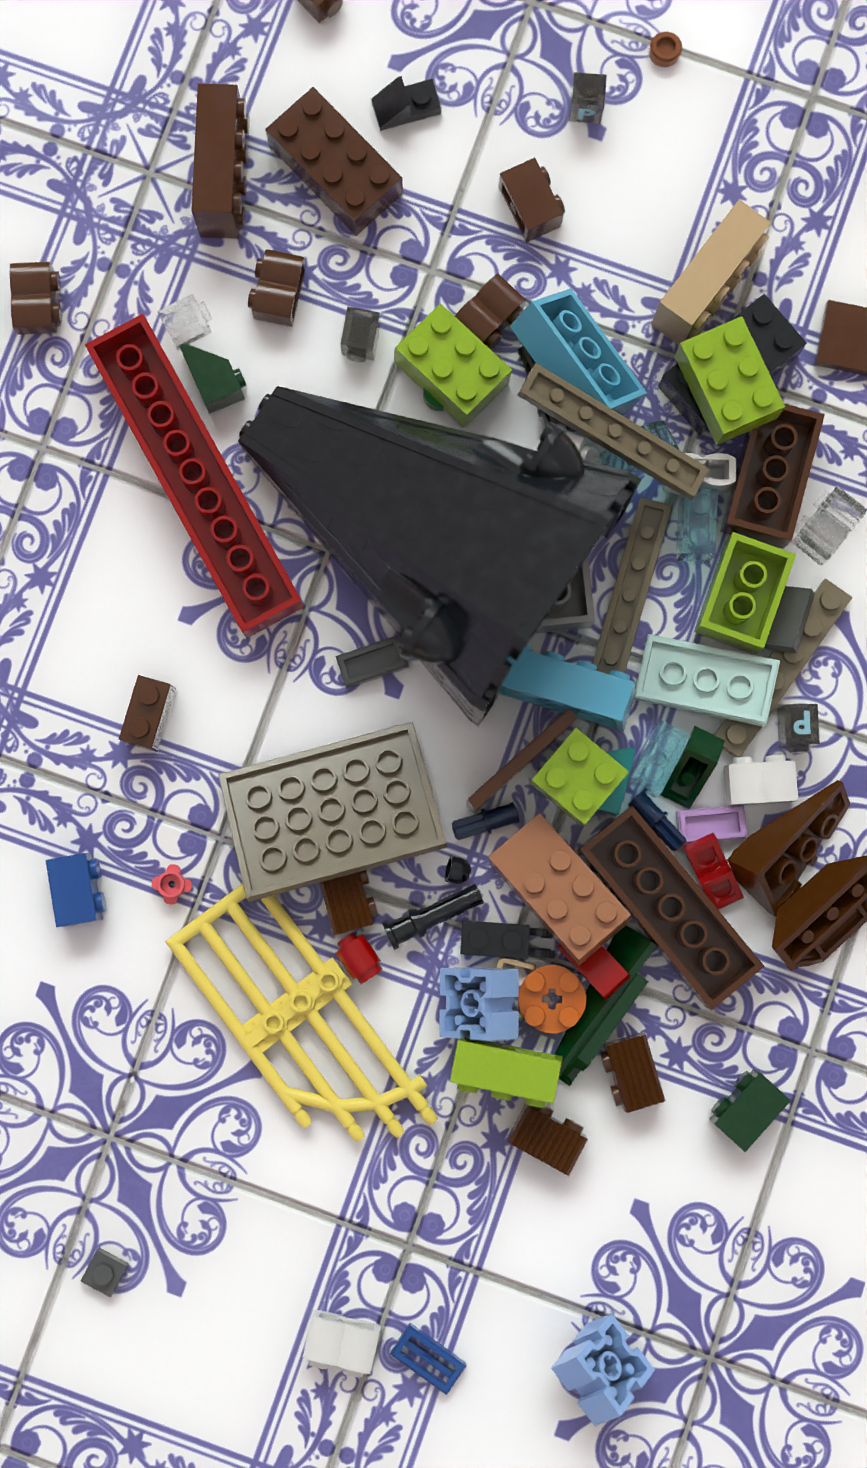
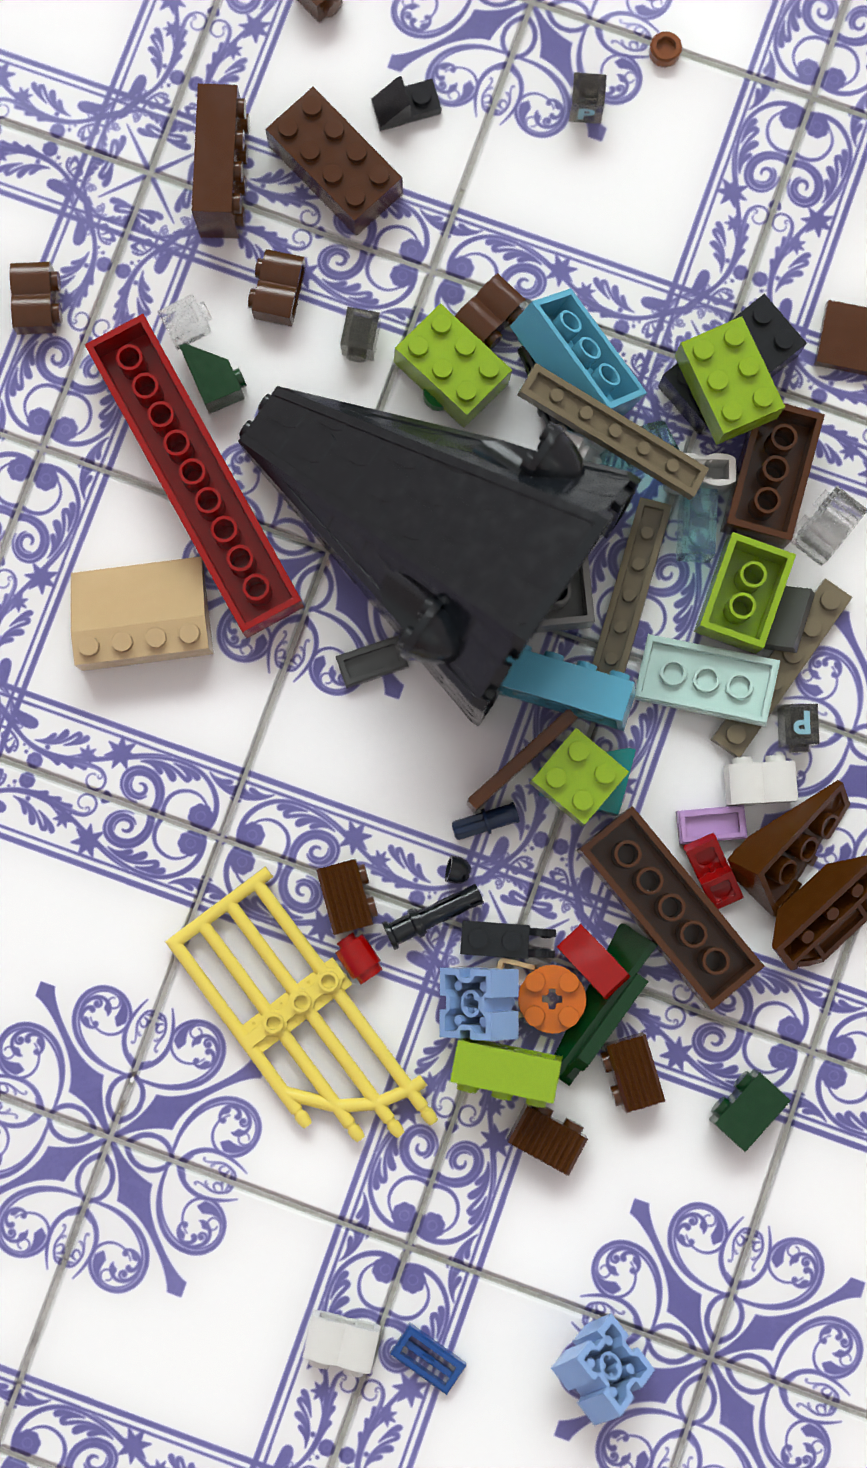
blue brick [45,853,106,927] -> none
dark grey plate [80,1247,129,1298] -> none
reddish brown brick [118,675,176,752] -> none
coral plate [152,864,192,905] -> none
dark tan plate [218,722,447,902] -> none
nougat brick [488,813,631,965] -> none
reddish brown brick [498,157,565,243] -> none
clear light blue brick [627,720,691,798] -> none
dark blue axle [628,791,686,851] -> none
tan brick [651,199,771,345] -> none
dark green slope [659,726,725,809] -> none
none -> tan slope [71,556,214,671]

